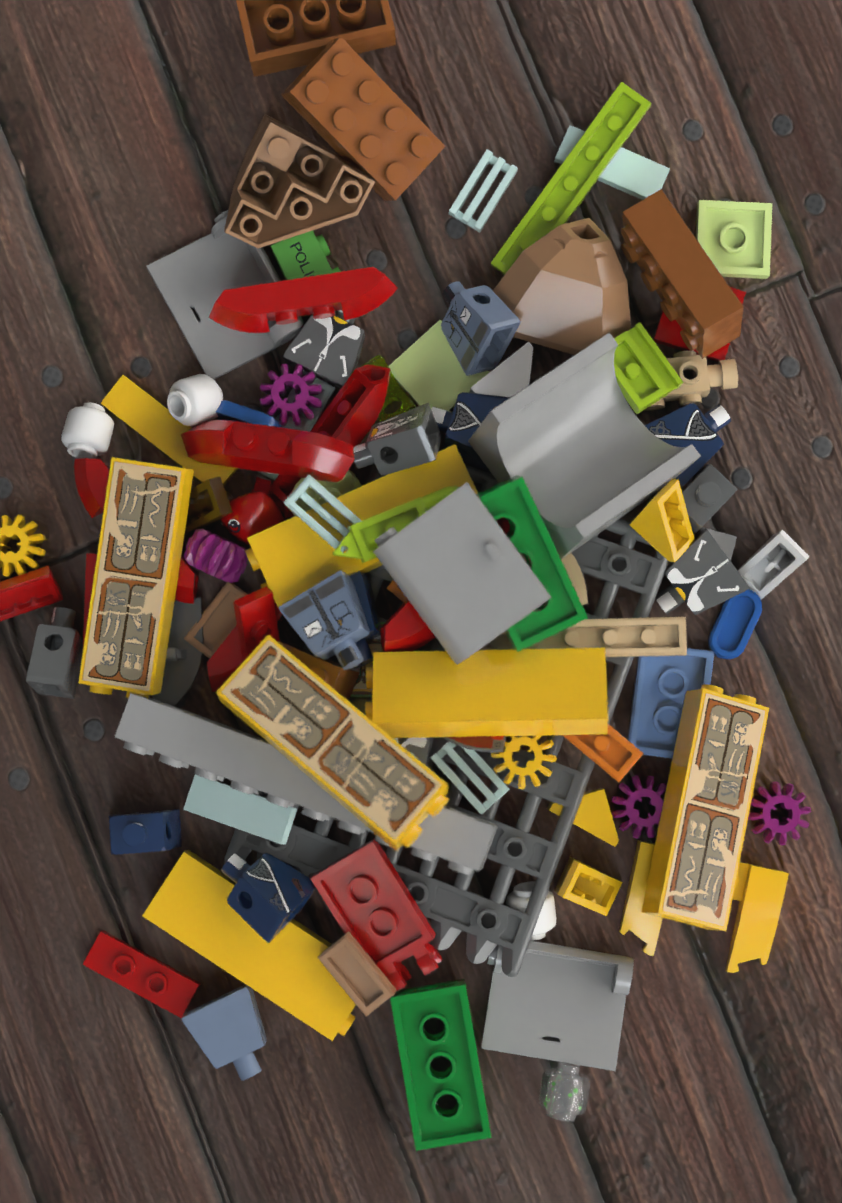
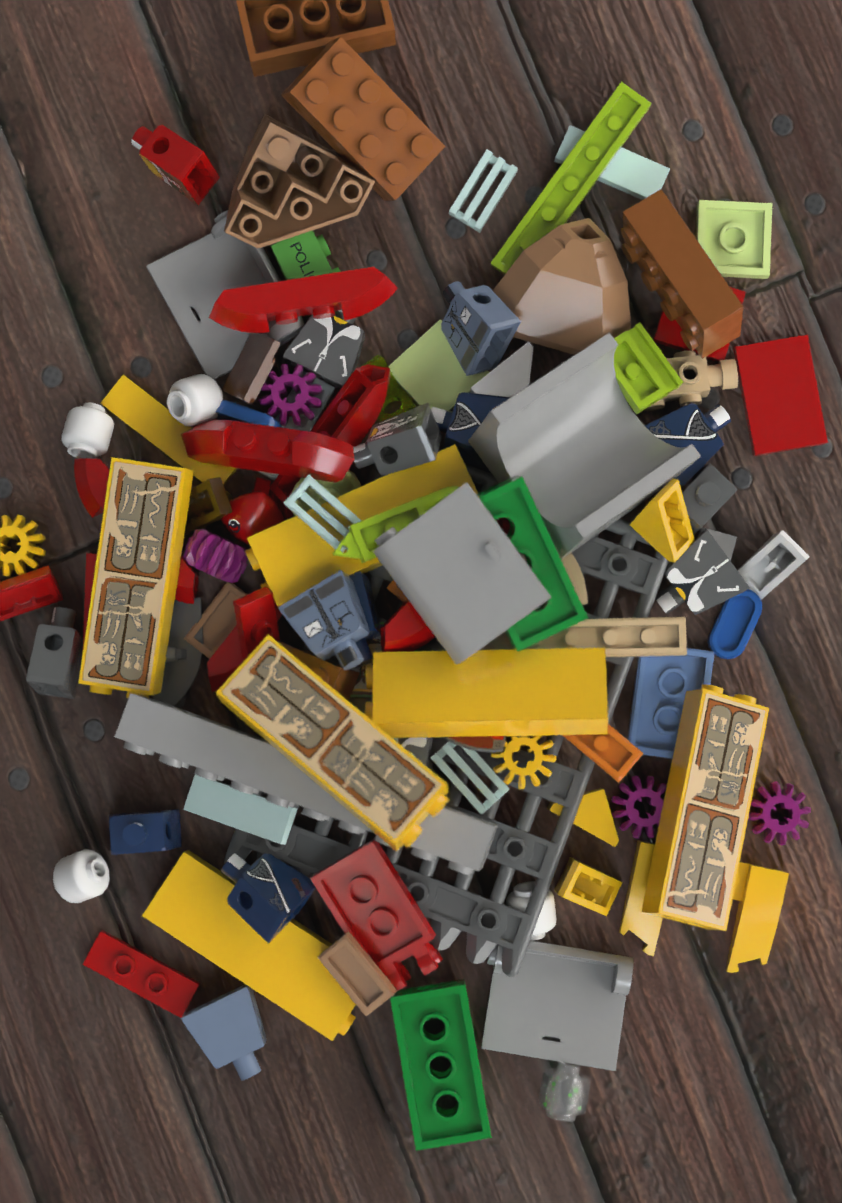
none -> white head [53,849,110,903]
none -> red torso [131,125,220,206]
none -> reddish brown piece [221,333,281,404]
none -> red tile [733,334,828,457]

